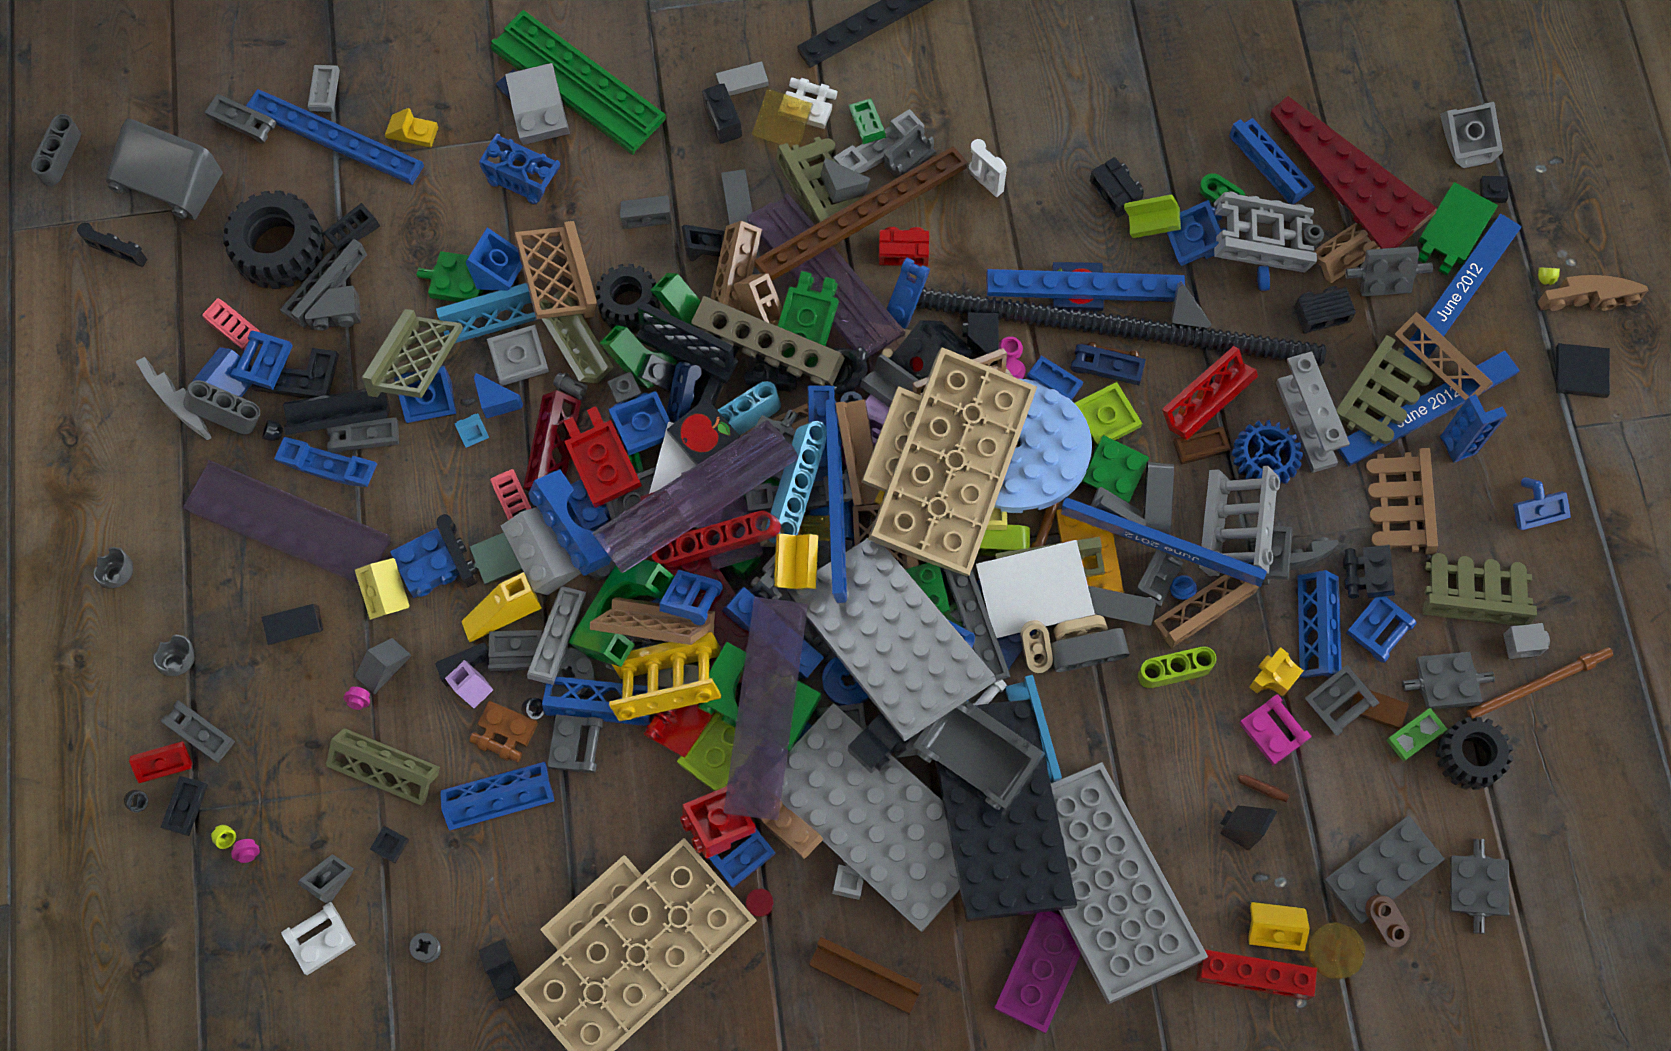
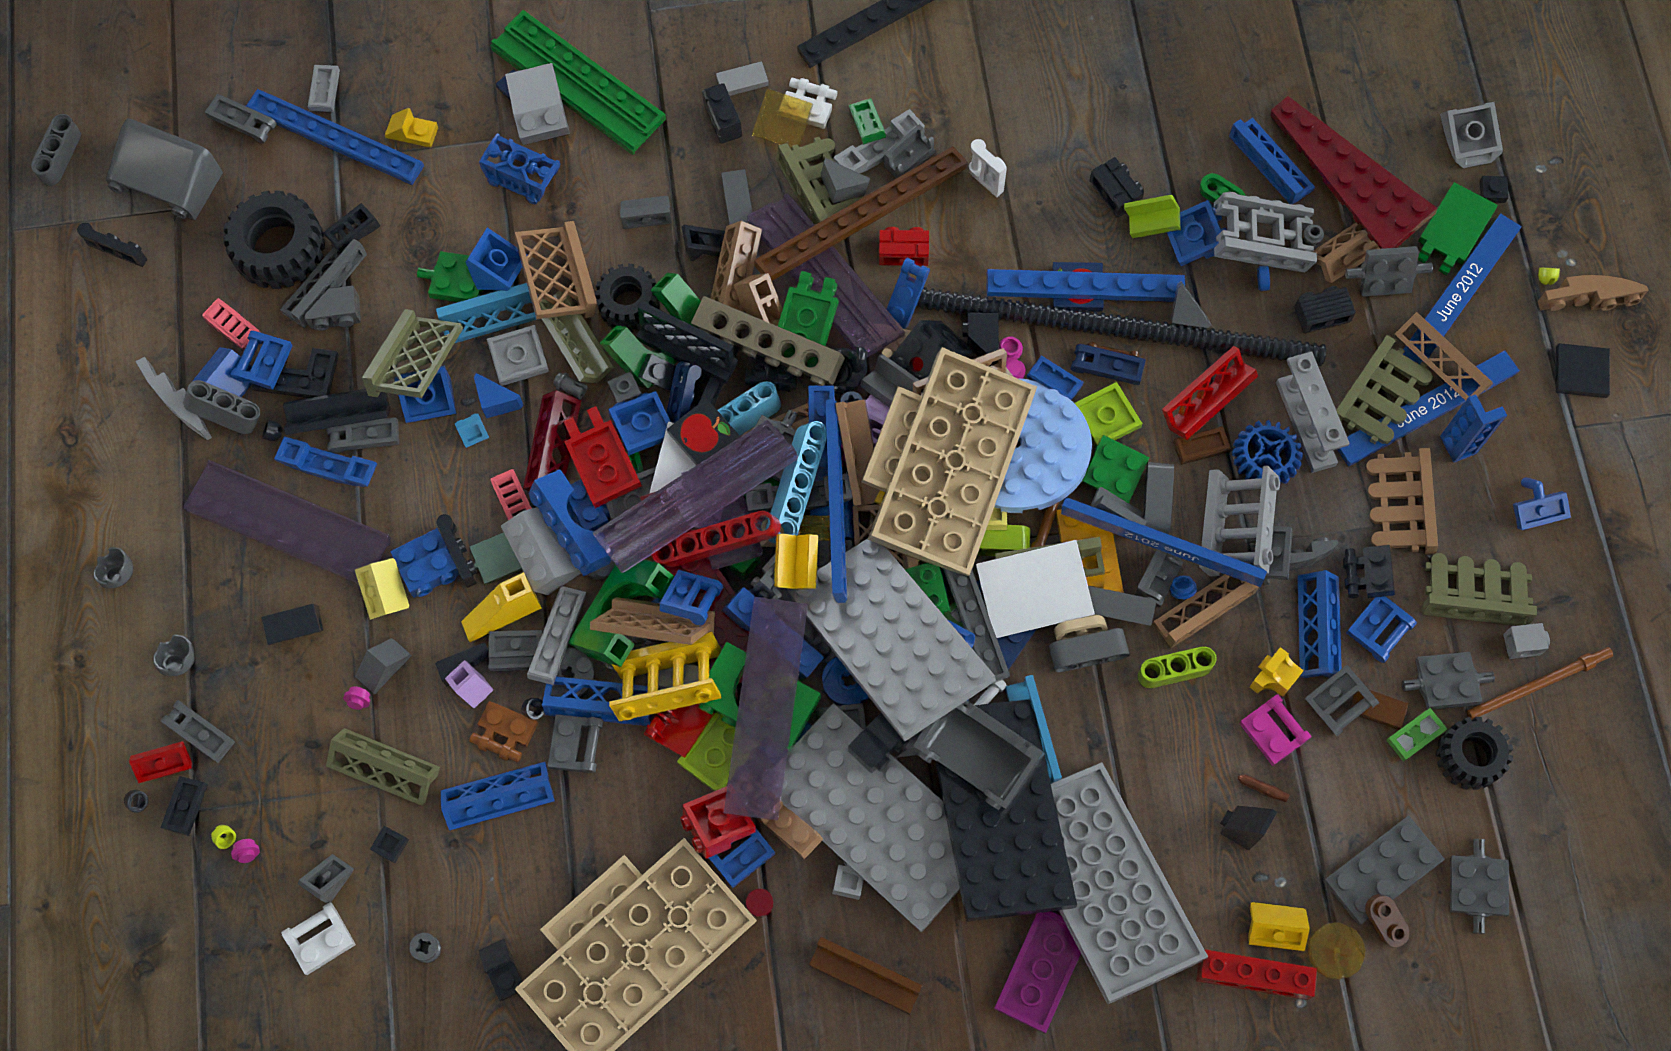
tan plate [1020,620,1053,673] -> none

